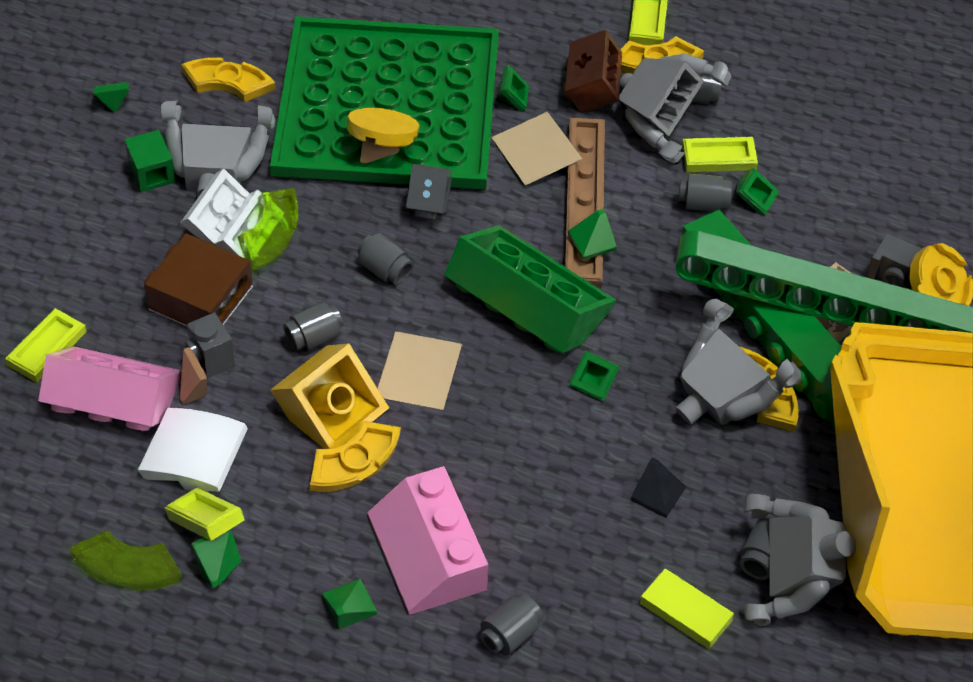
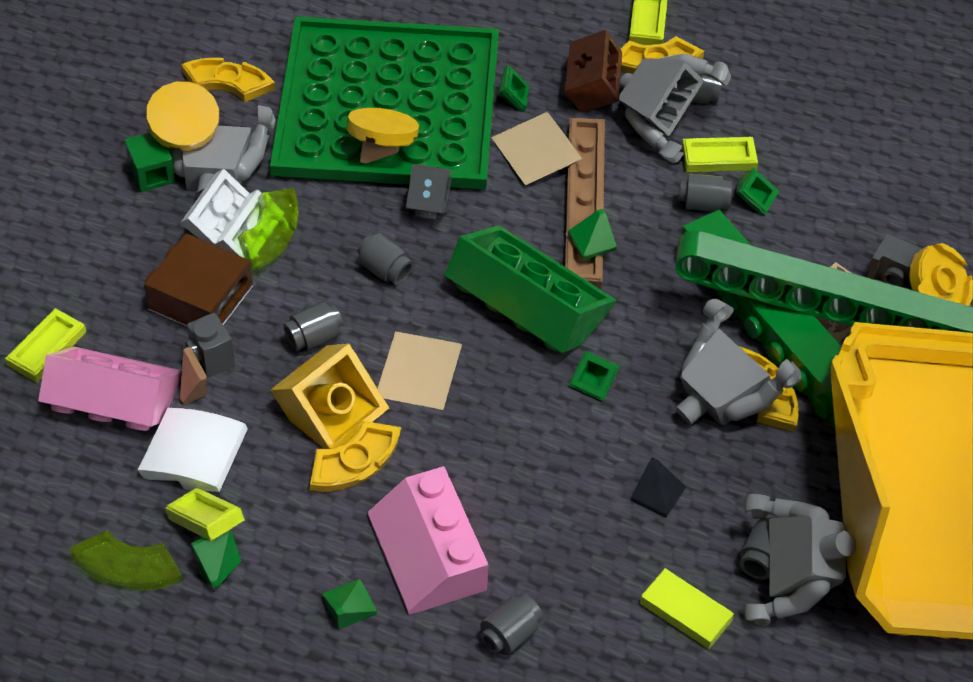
green slope [93,82,130,113] -> none
none -> yellow tile [147,81,219,151]

